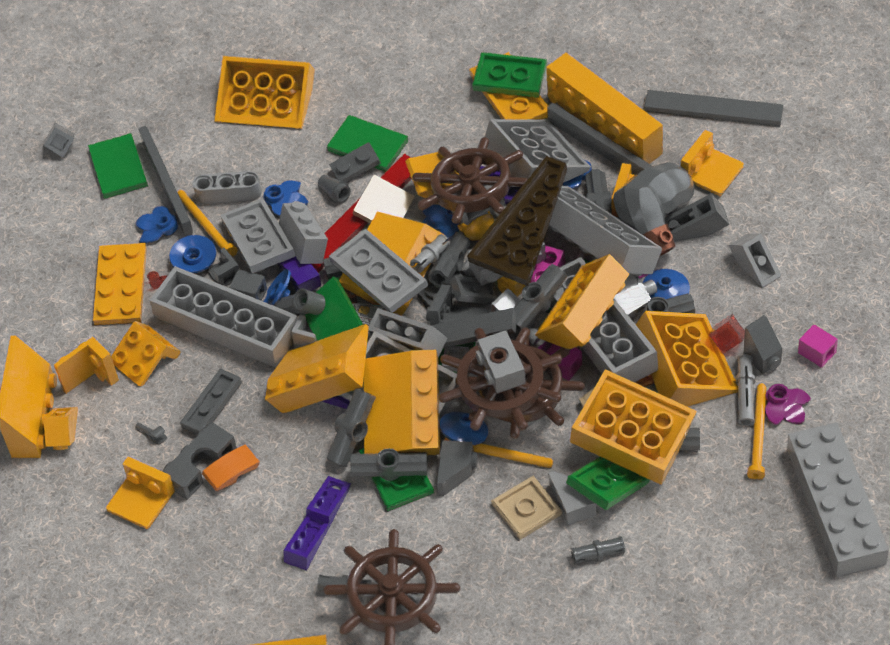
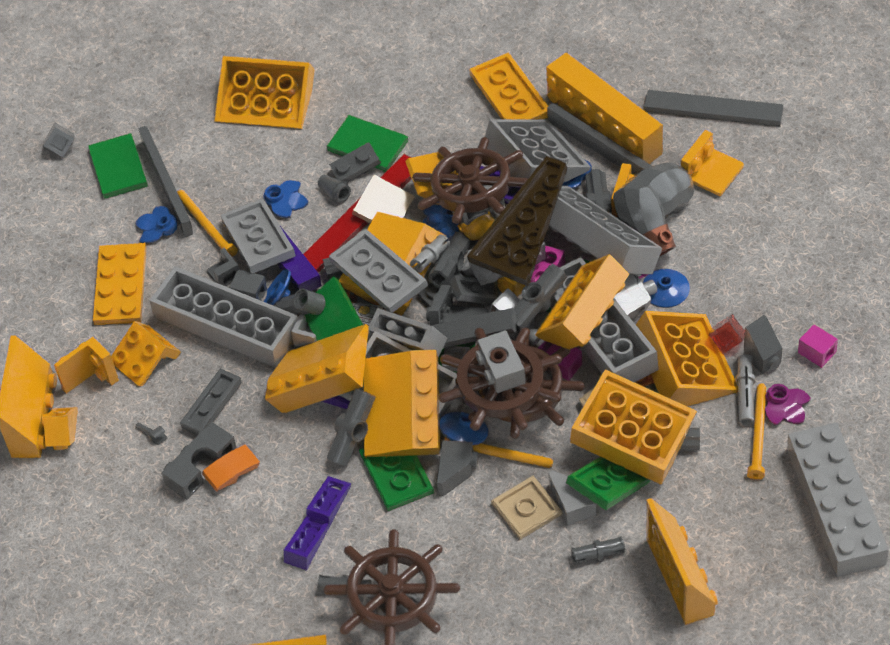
light orange bracket [106,457,175,529] -> none
clear red hand [147,271,168,289] -> none
blue dish [169,235,216,274] -> none
light grey beam [193,171,262,204] -> none
light grey brick [279,201,328,264] -> none
dark grey piece [350,448,428,481] -> none
green tile [472,52,547,98] -> none
dark grey piece [647,293,695,314] -> none
dark grey slope [665,194,729,242] -> none
light grey slope [729,234,781,287] -> none
none -> light orange slope [646,498,718,625]

